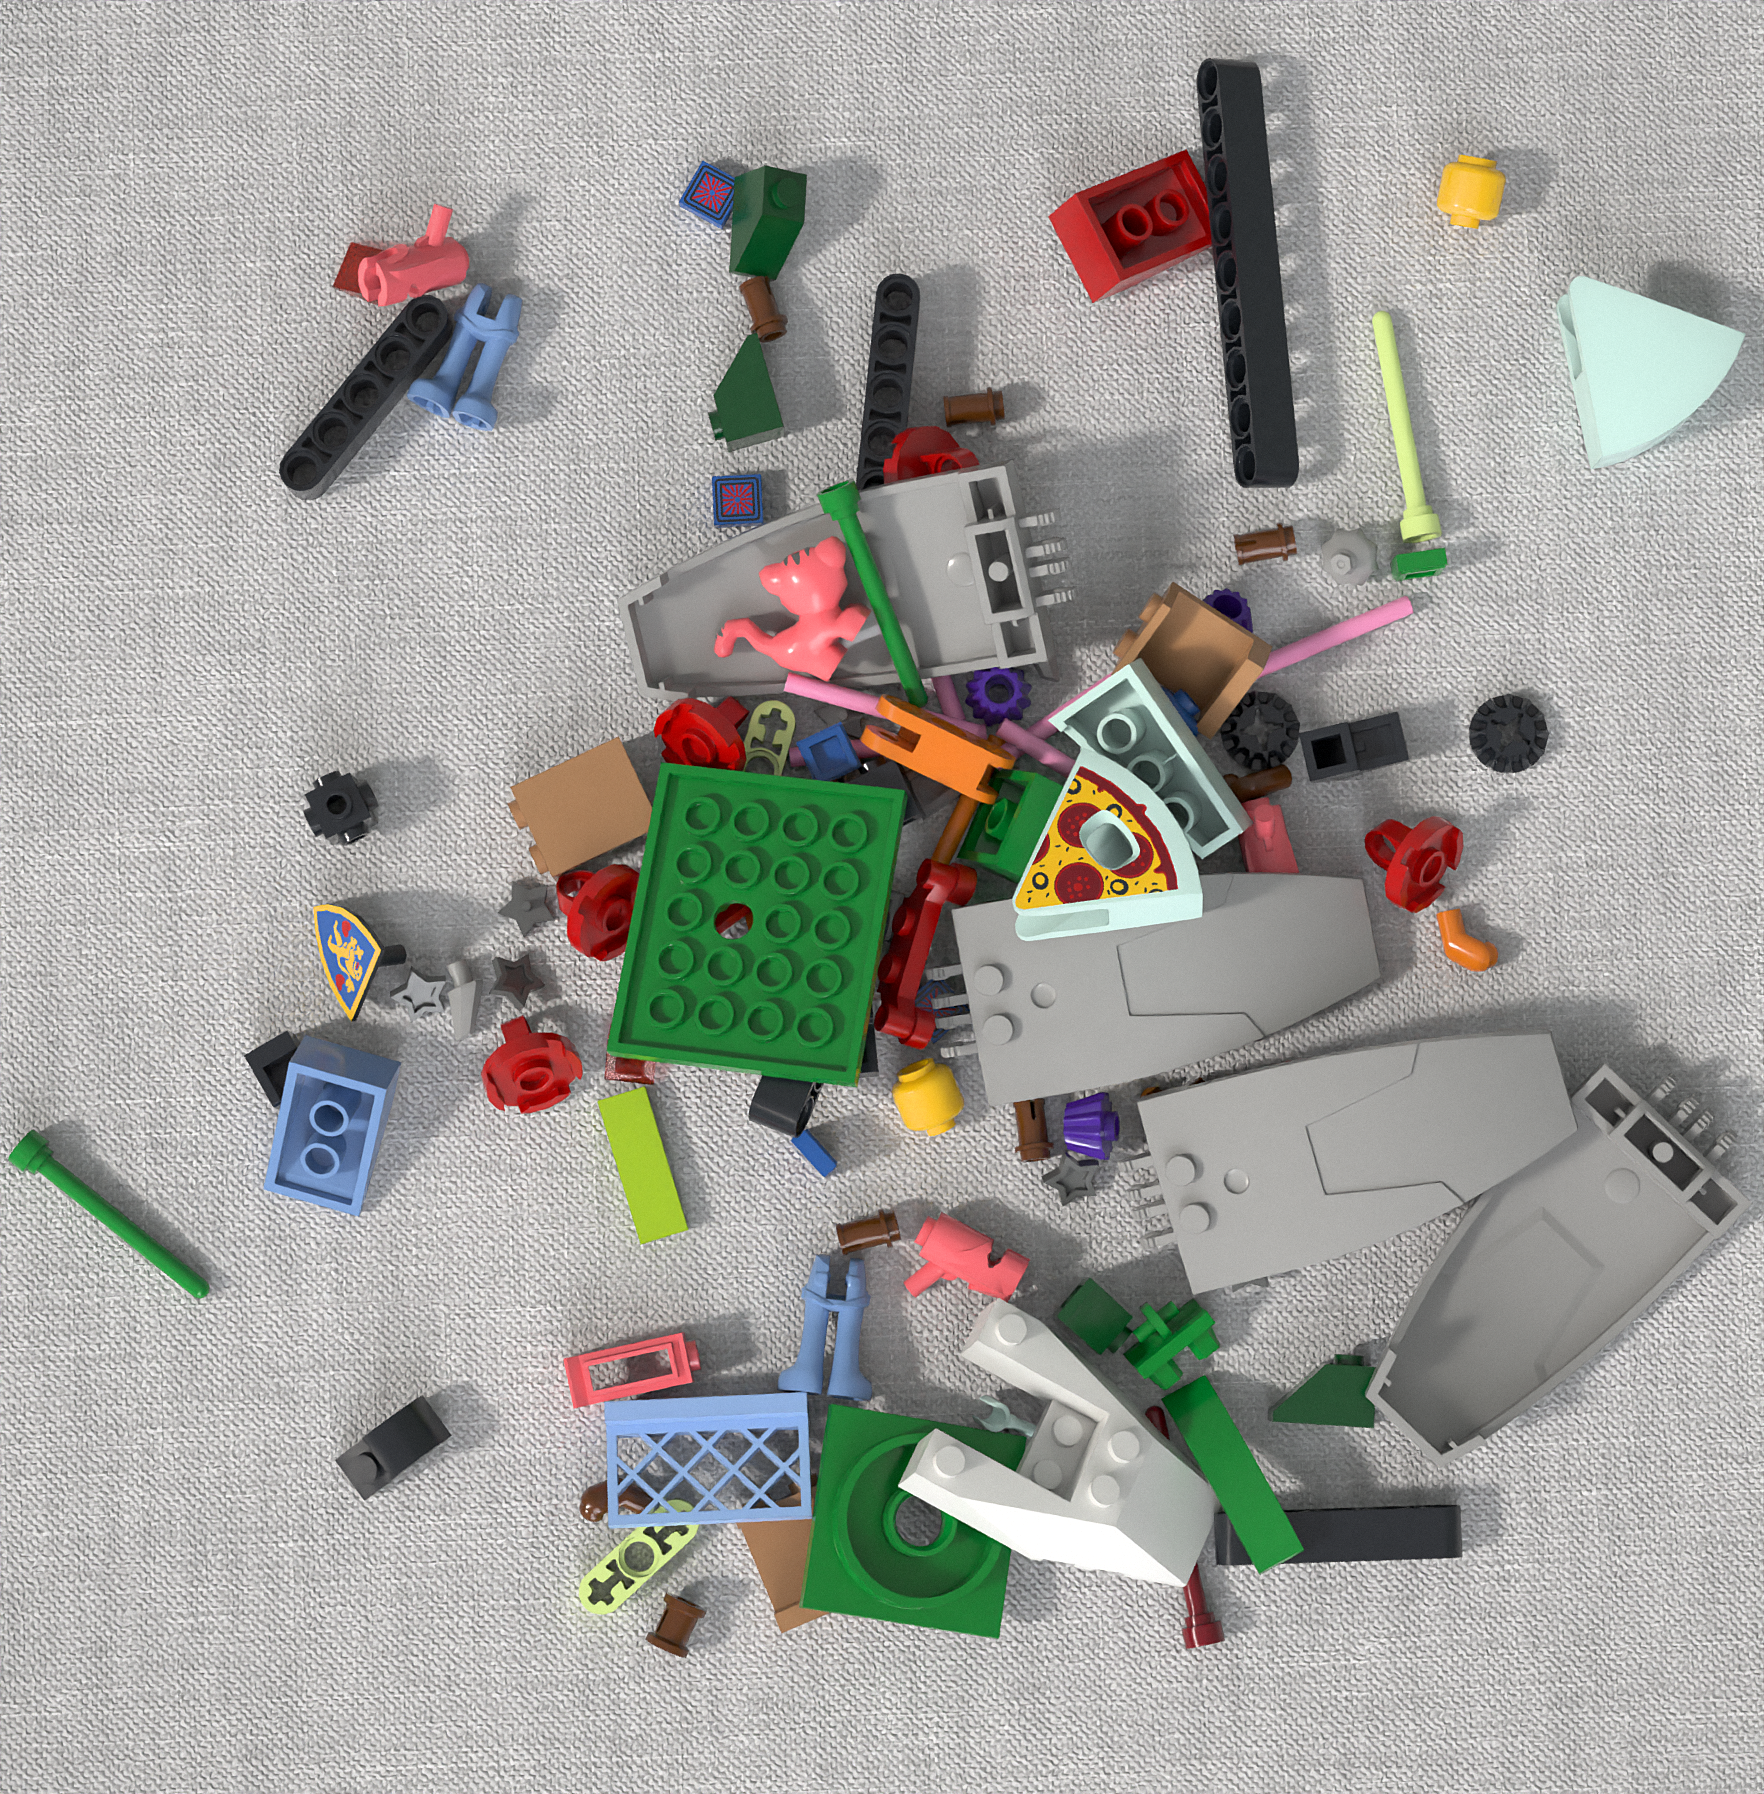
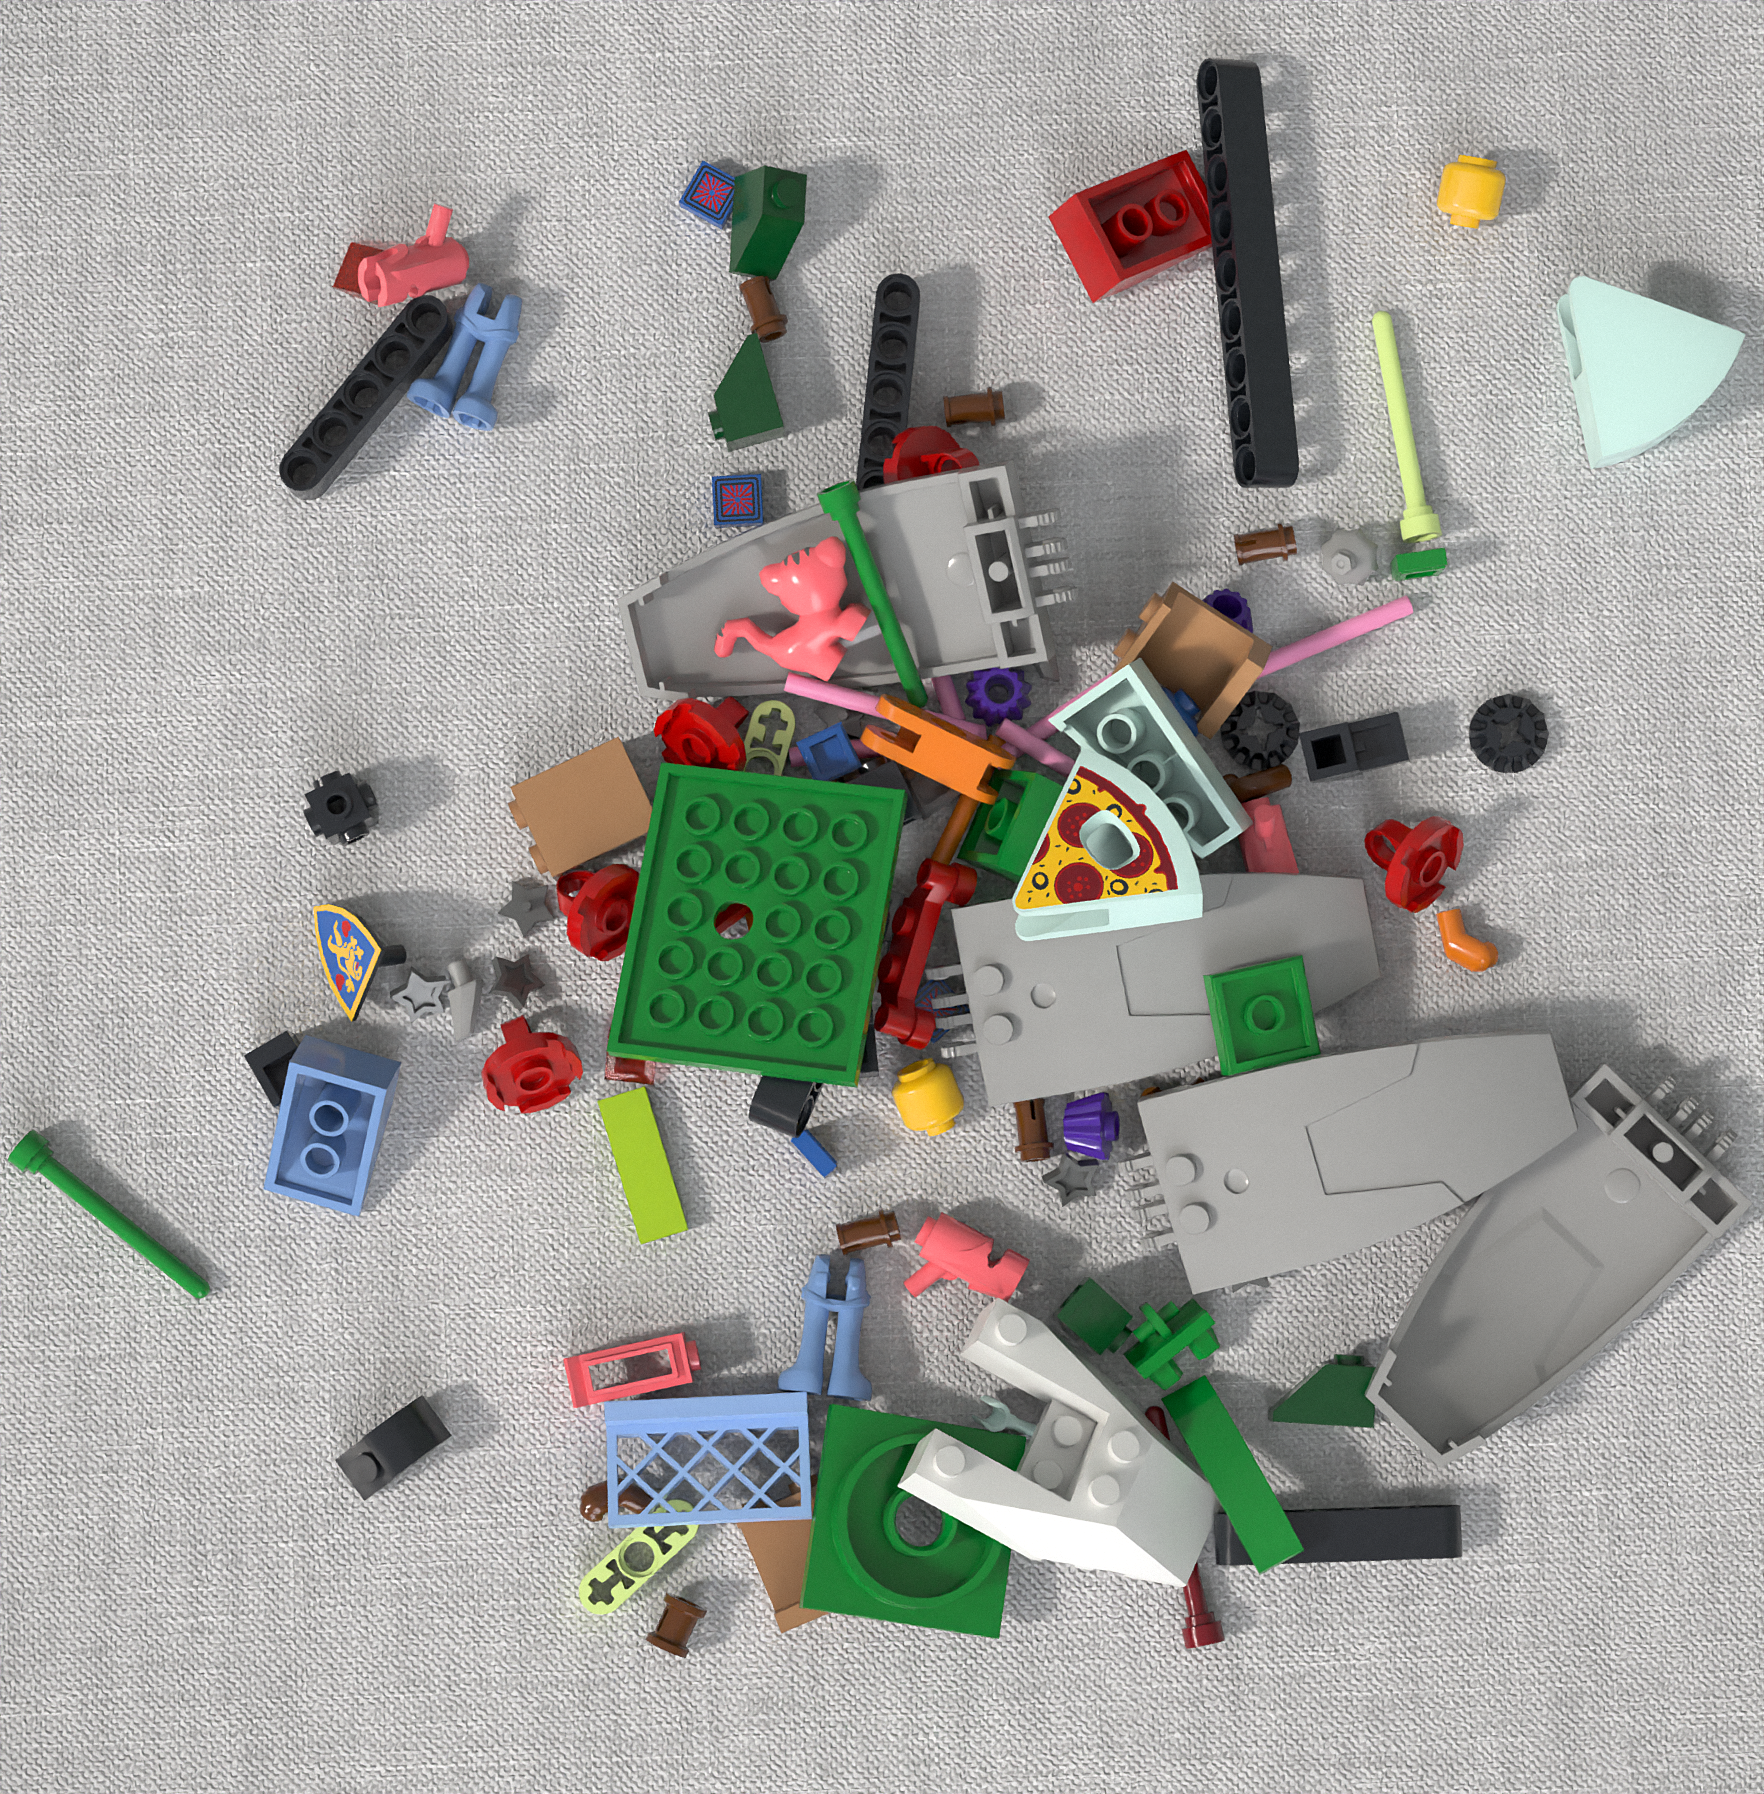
none -> green plate [1203,955,1321,1076]

